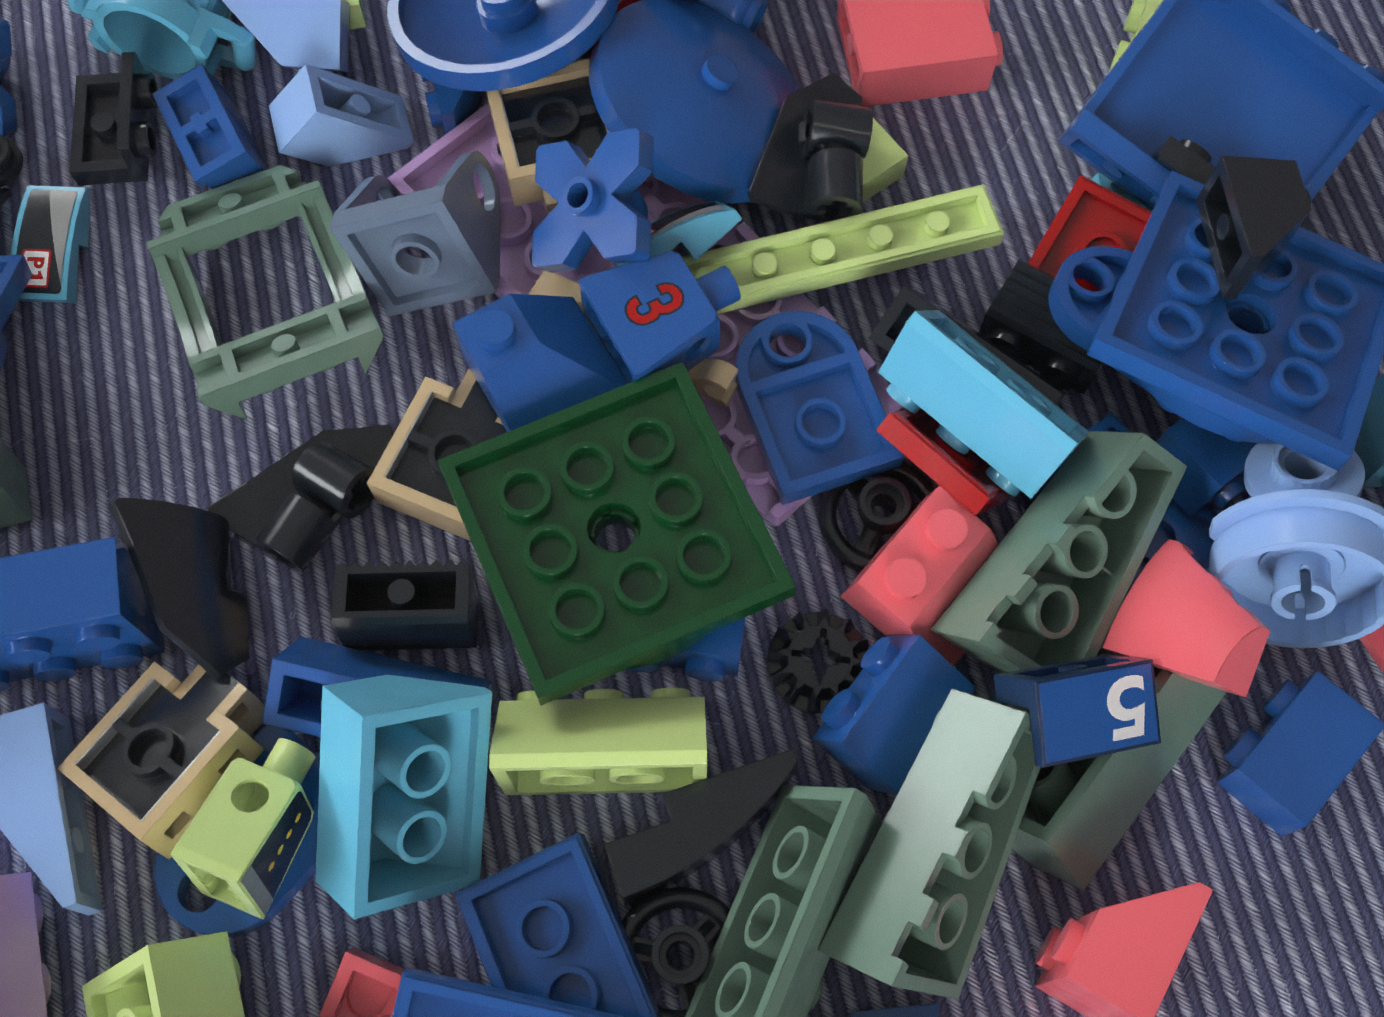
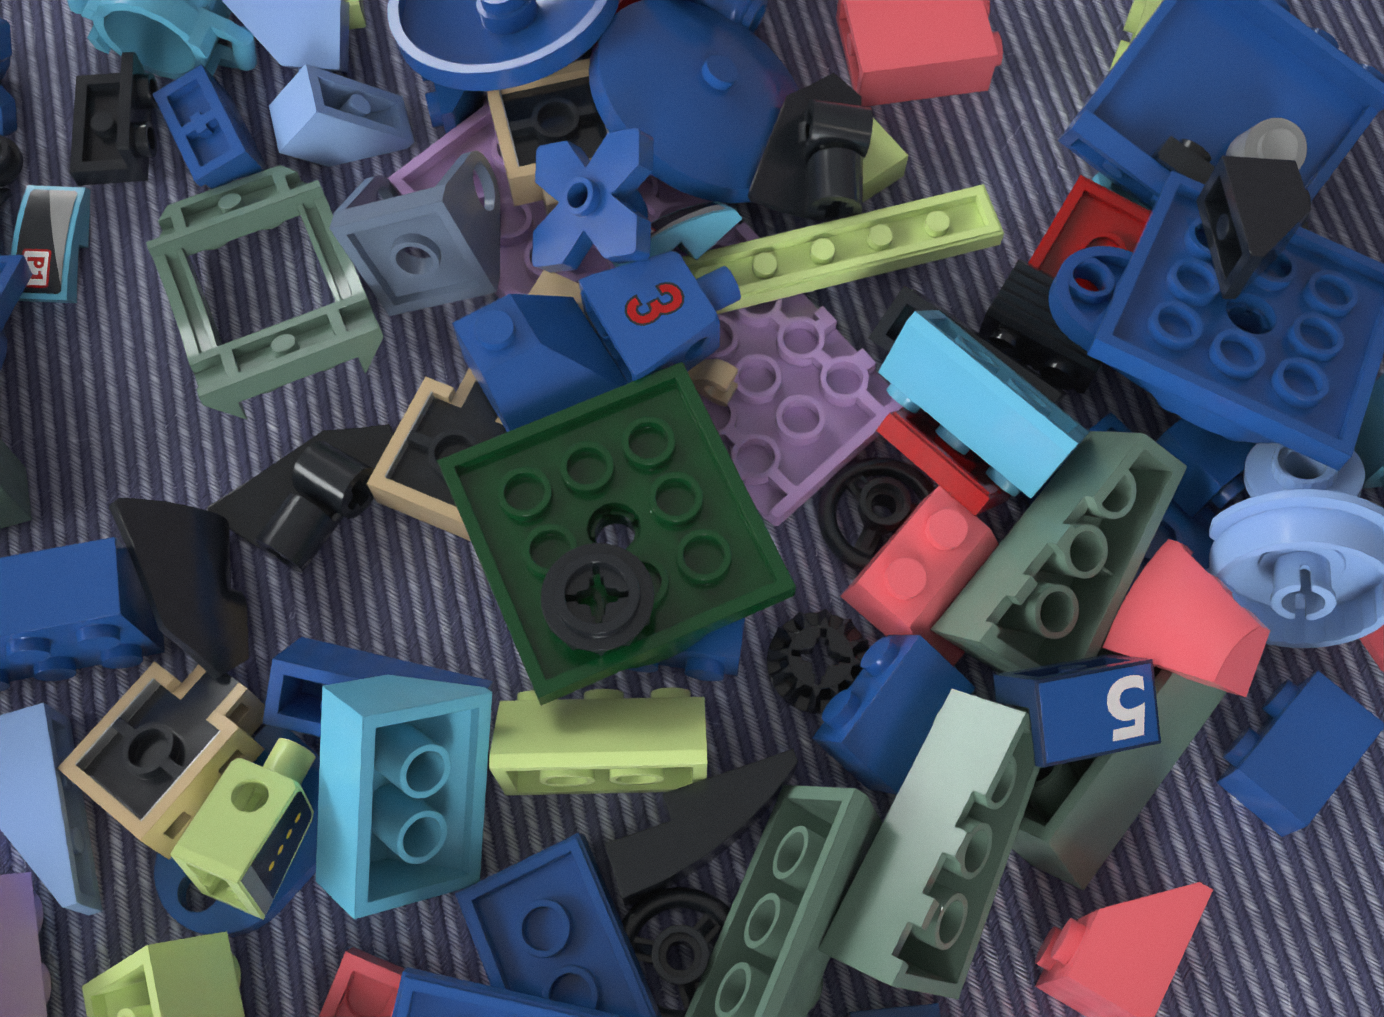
black brick [331,559,479,650] -> none
blue tile [735,311,904,505] -> none
none -> black gear [541,543,655,656]
none -> light grey brick [1226,118,1307,169]

